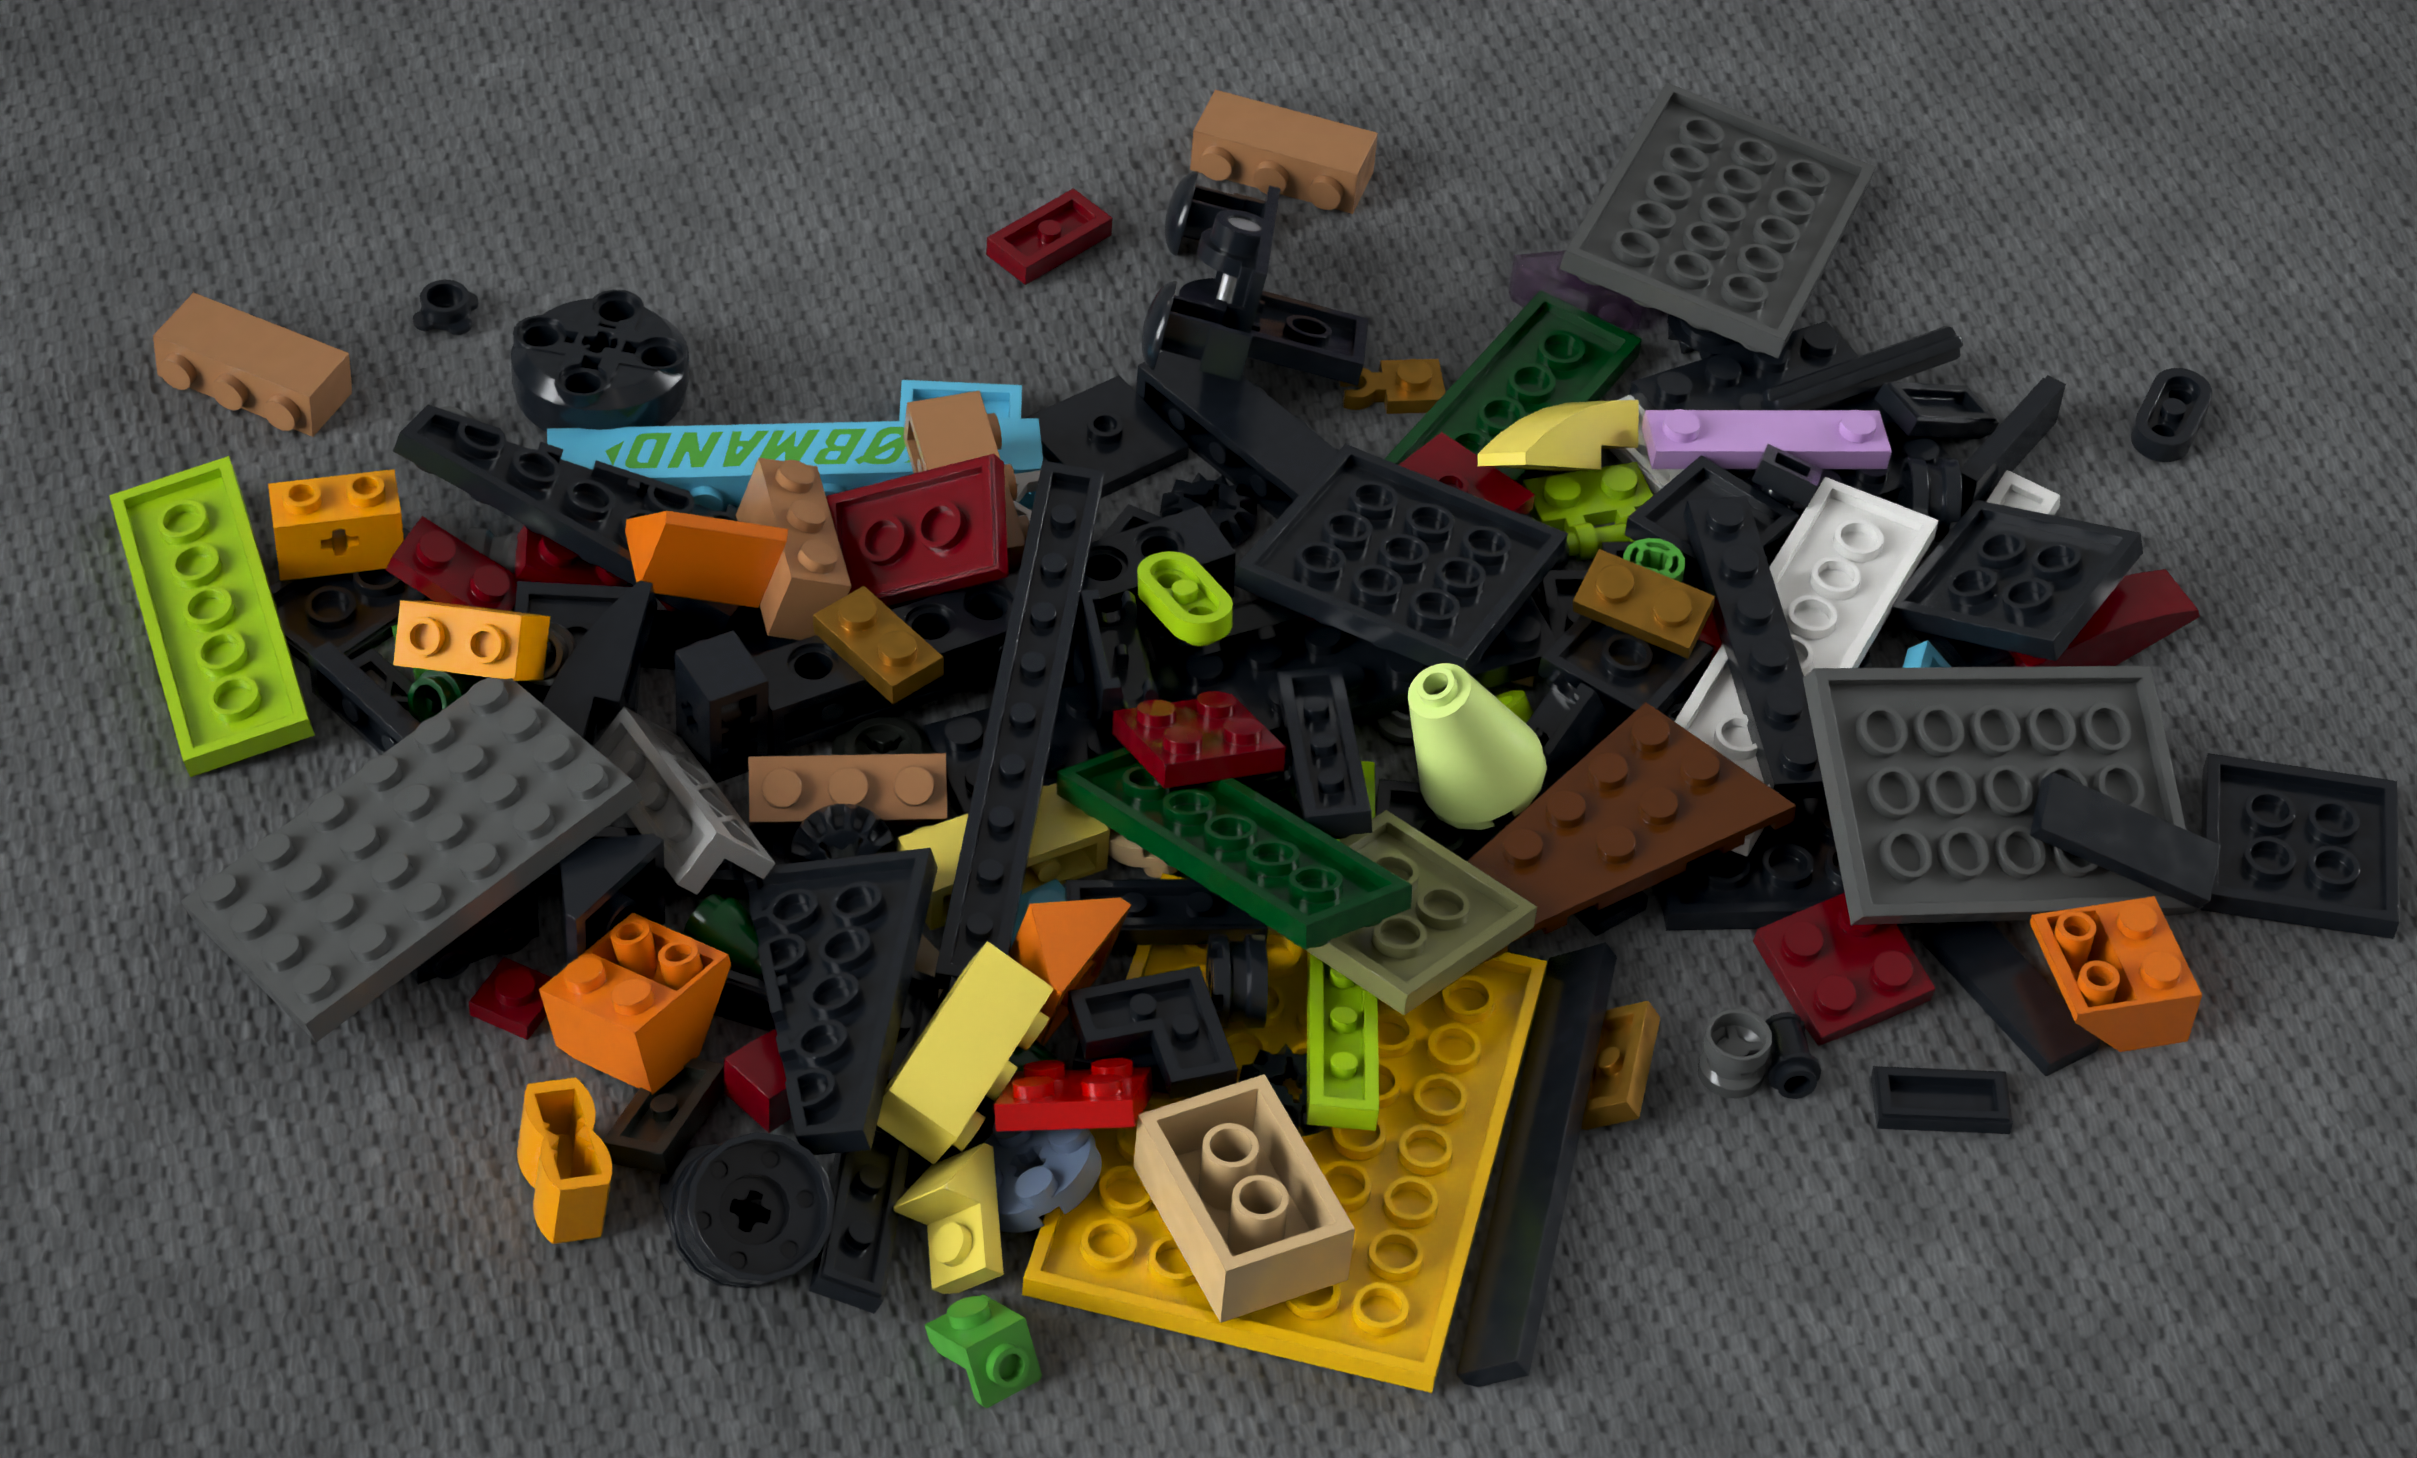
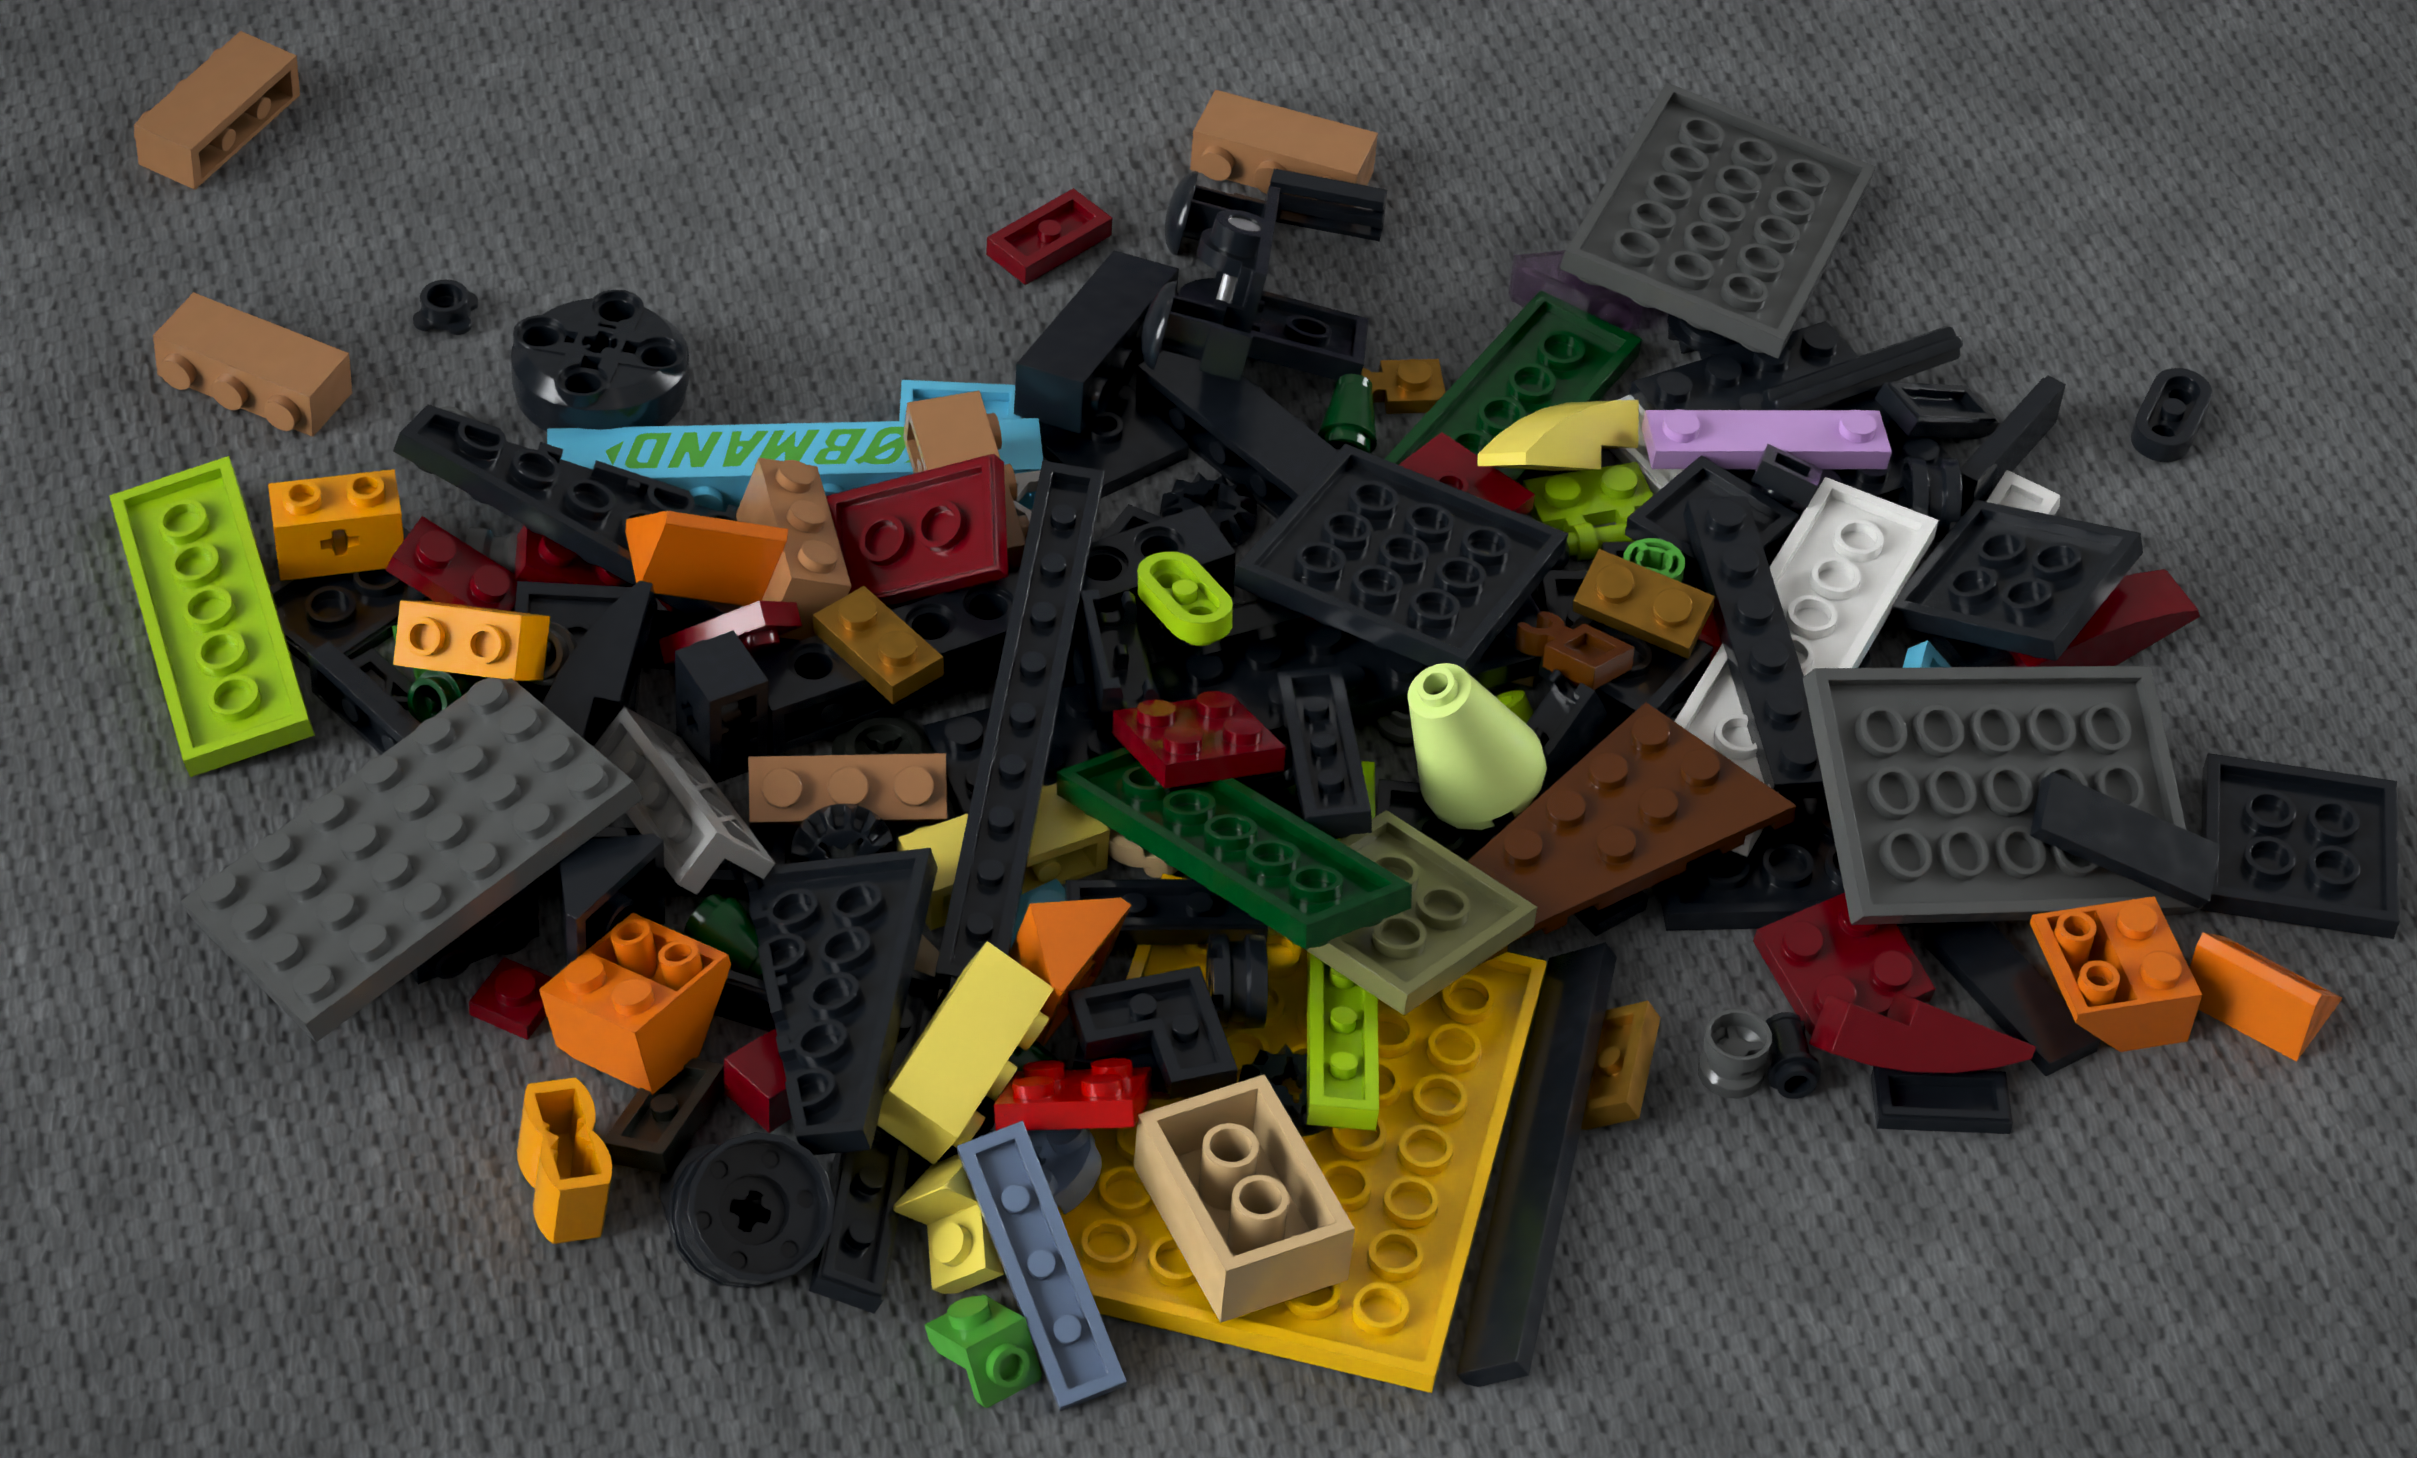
none -> medium nougat brick [134,31,300,190]
none -> dark red plate [659,600,802,664]
none -> sand blue plate [957,1121,1127,1411]
none -> black brick [1014,250,1179,434]
none -> black tile [1270,168,1388,242]
none -> dark green cone [1318,374,1377,453]
none -> reddish brown plate [1515,611,1635,690]
none -> dark red slope [1809,992,2036,1073]
none -> orange slope [2190,932,2342,1062]

